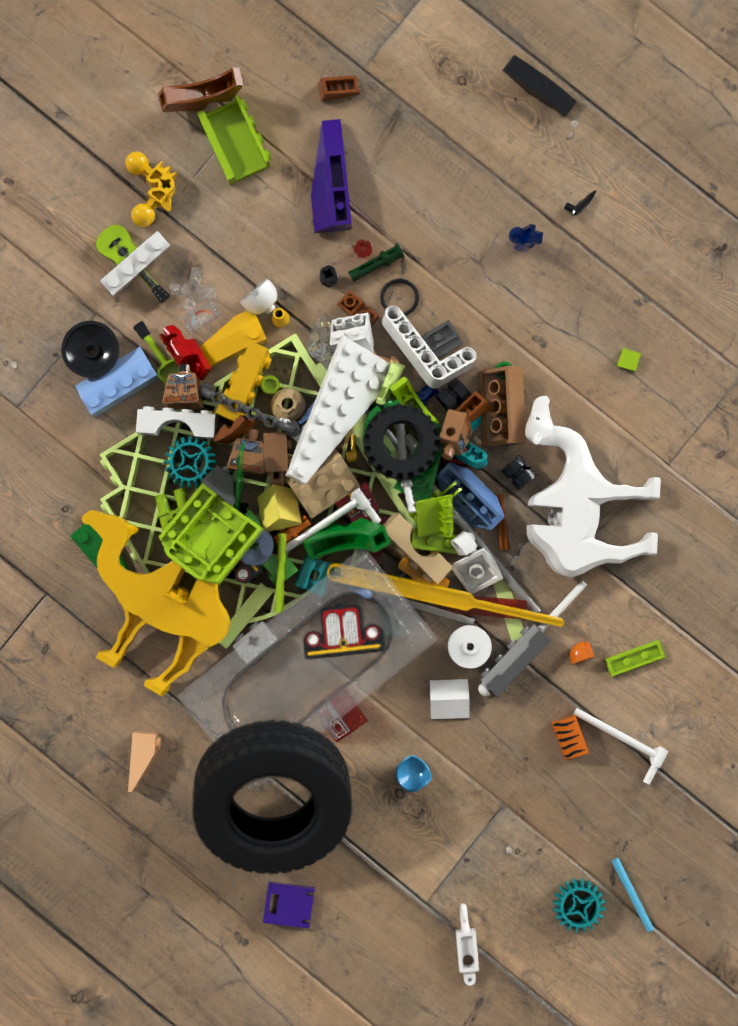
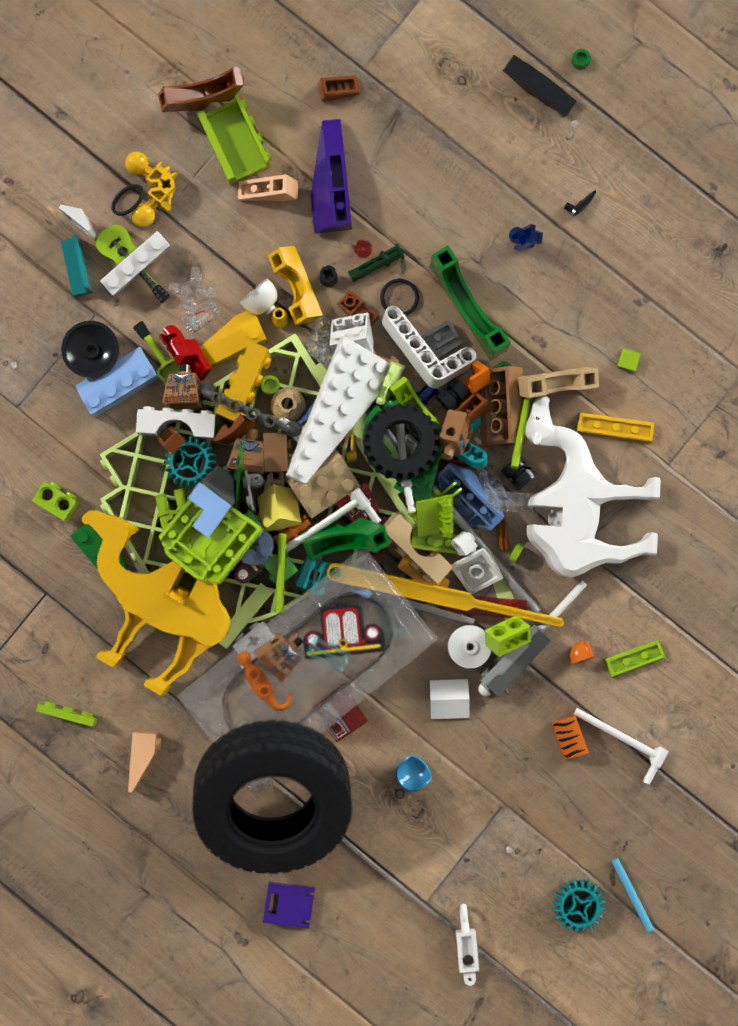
none -> lime brick [32,481,80,522]
none -> lime plate [36,701,98,727]
none -> white slope [59,205,97,241]
none -> teal panel [61,233,92,297]
none -> black piece [111,184,144,216]
none -> dark orange slope [156,425,186,455]
none -> light blue tile [187,482,232,538]
none -> orange piece [237,651,292,711]
none -> light nougat slope [238,175,298,202]
none -> light grey hinge [242,471,265,513]
none -> torso [253,633,303,683]
none -> yellow arch [268,246,323,325]
none -> clear light blue tile [306,636,351,672]
none -> green arch [430,245,511,361]
none -> orange panel [462,360,491,394]
none -> clear beam [476,463,538,512]
none -> lime brick [485,615,531,657]
none -> lime tile [509,543,525,563]
none -> lime bar [511,397,532,469]
none -> tan arch [518,367,599,398]
none -> green tile [571,49,591,70]
none -> yellow tile [576,412,655,442]

